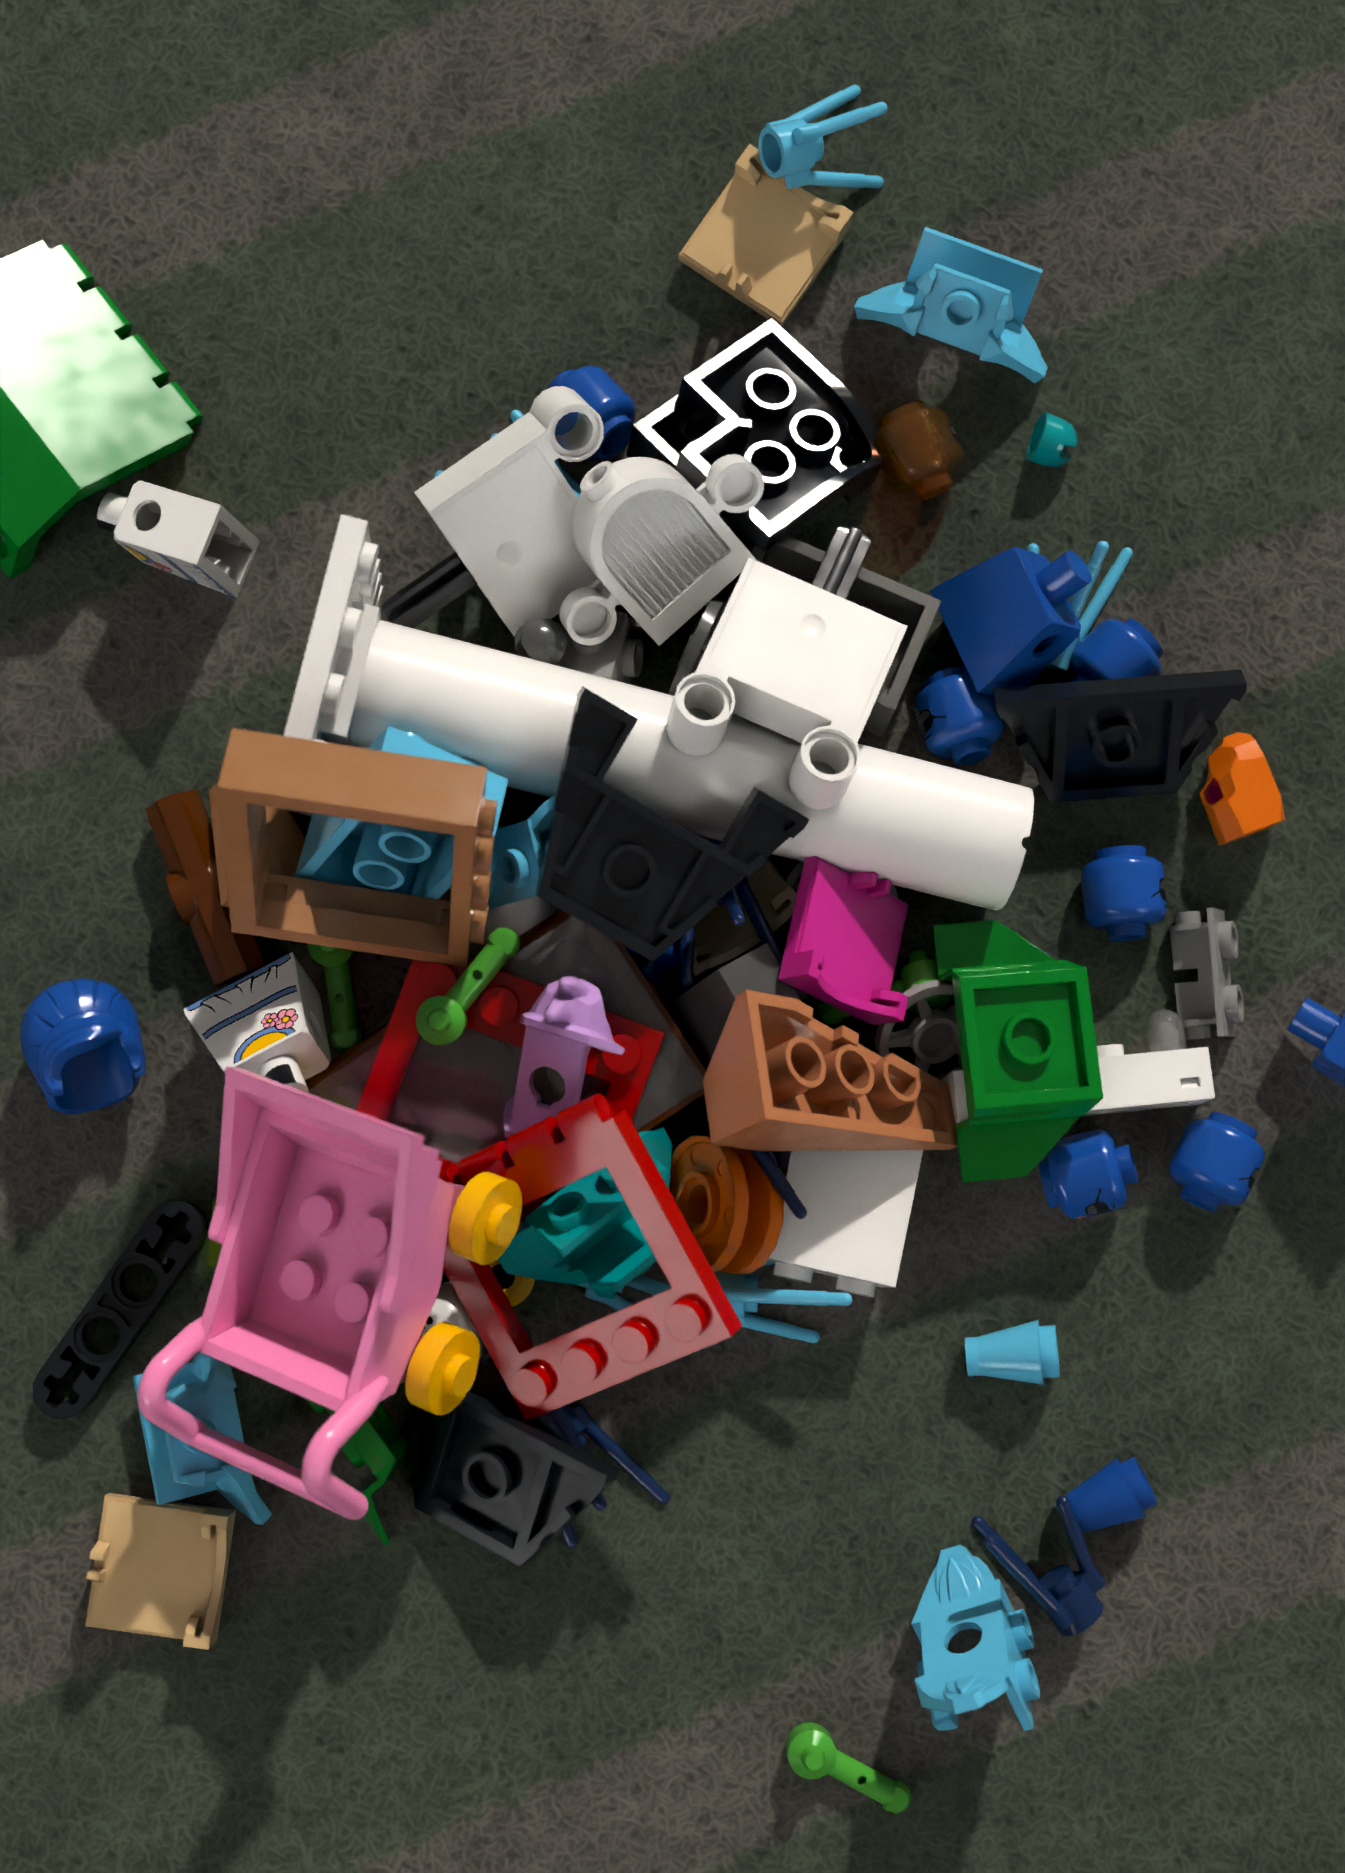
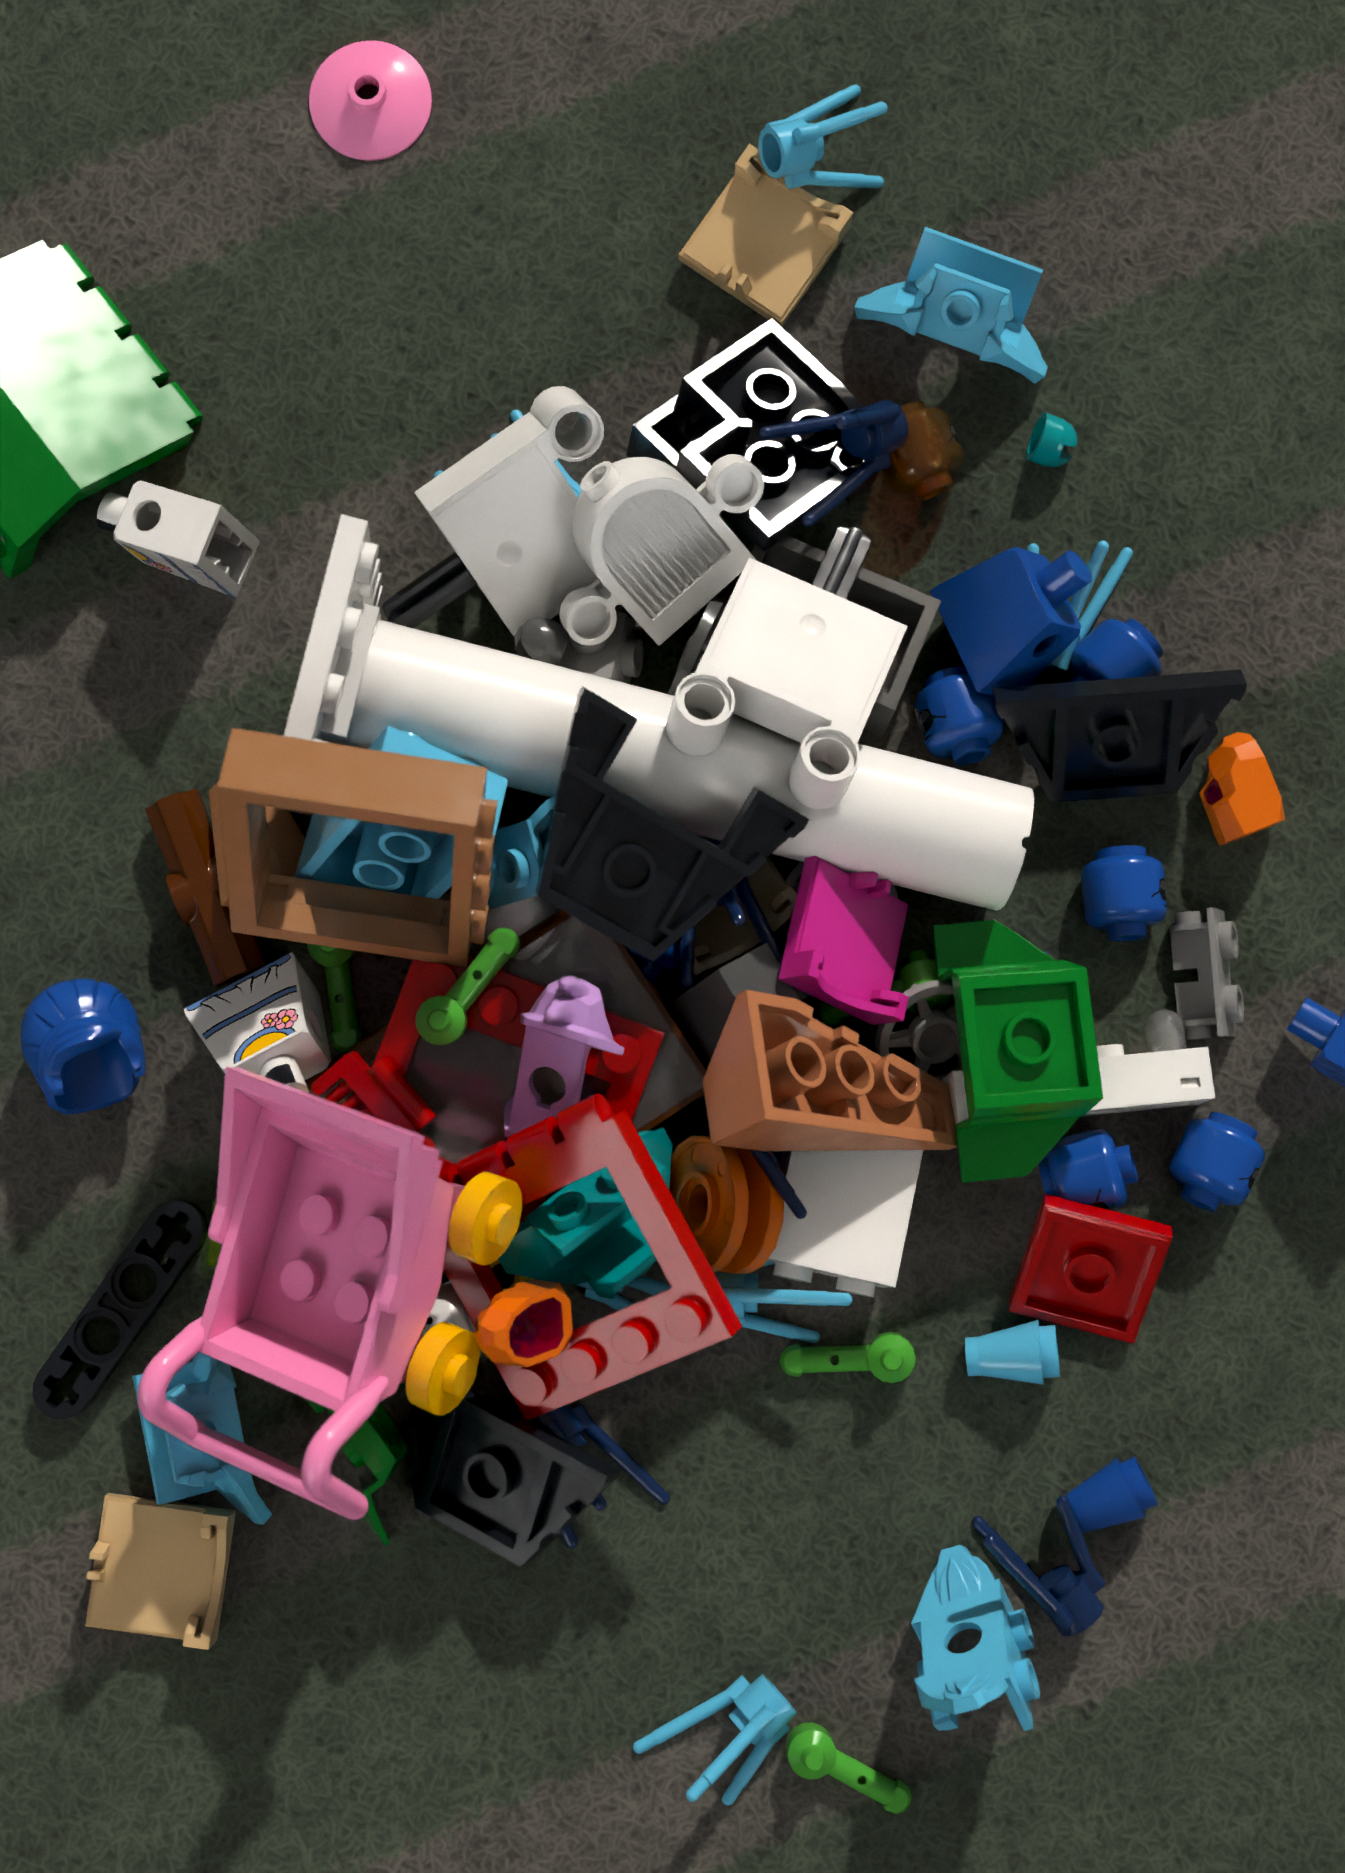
blue head [548,366,636,461] -> none
none -> bright pink dish [309,41,432,161]
none -> red piece [311,1051,437,1149]
none -> orange rock [474,1280,573,1367]
none -> medium azure plant [633,1674,798,1806]
none -> dark blue plant [759,400,908,527]
none -> bright green piece [779,1332,916,1383]
none -> red tile [1009,1193,1173,1344]

